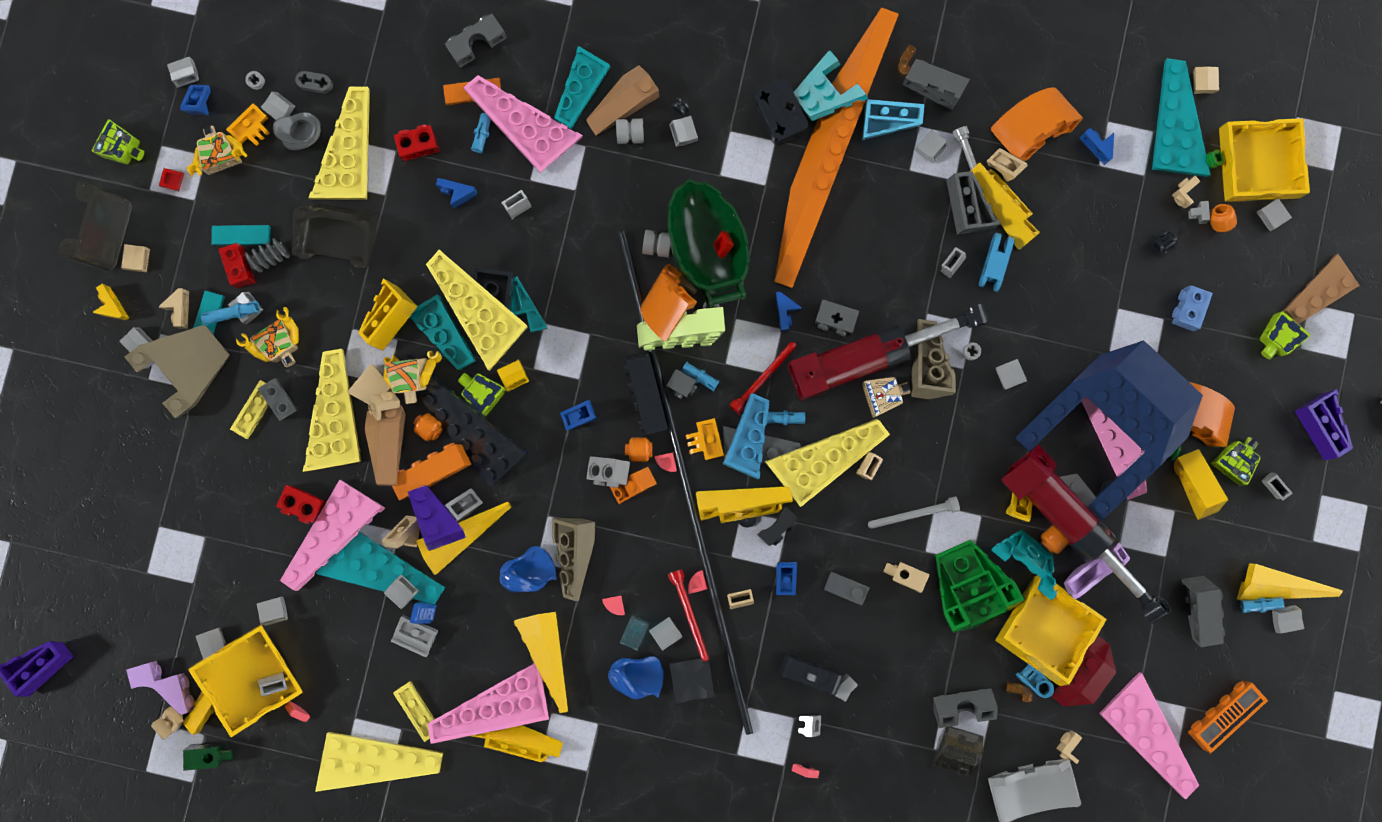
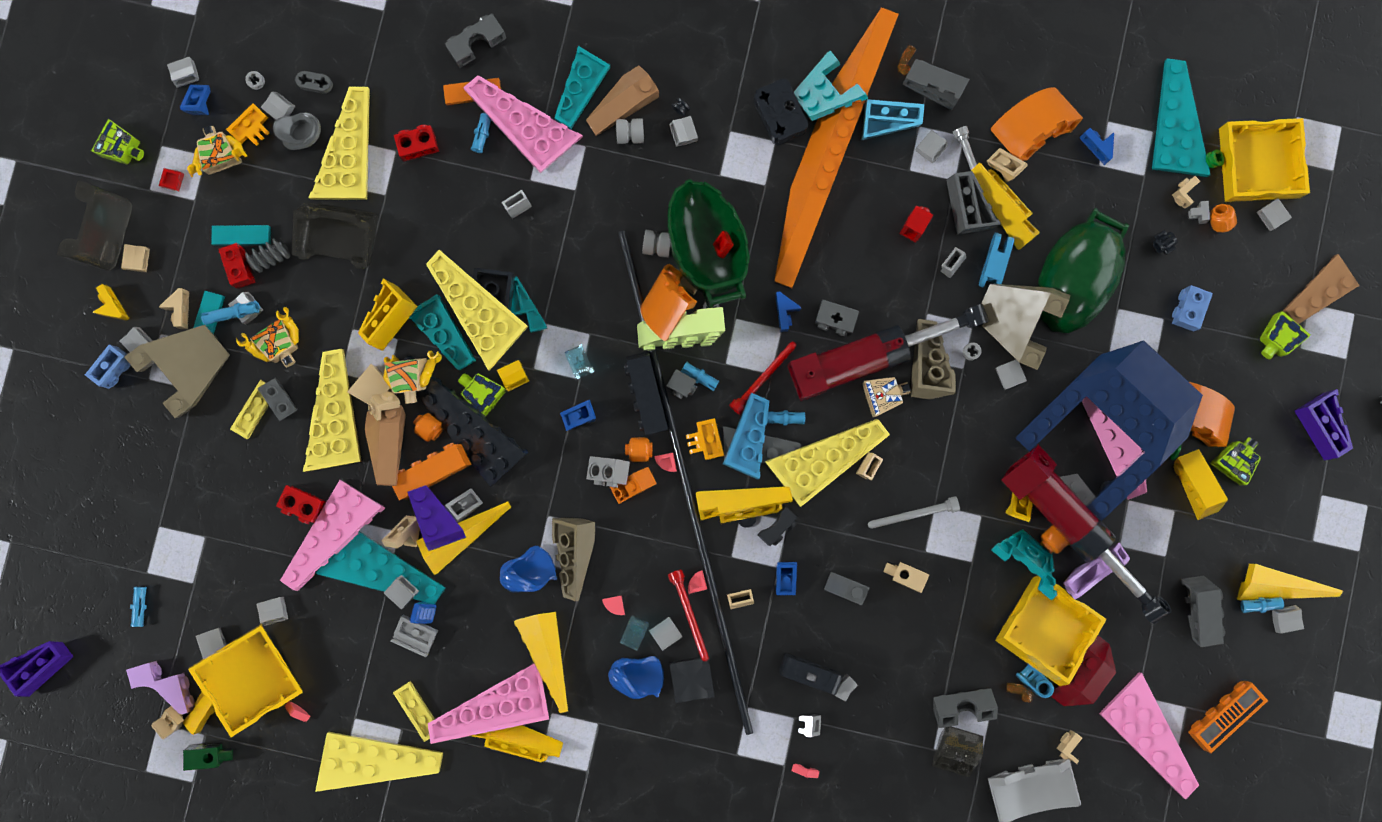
light grey piece [258,672,287,697] -> none
blue slope [436,178,477,208] -> none
green wedge [935,539,1024,632] -> none
tan piece [1193,67,1219,94] -> none
light grey piece [1261,473,1293,501] -> none
none -> medium blue brick [85,344,130,389]
none -> dark azure pin [130,587,147,627]
none -> clear light blue slope [564,344,594,379]
none -> red brick [899,205,933,243]
none -> wedge [981,284,1071,370]
none -> dark green windscreen [1038,208,1129,333]

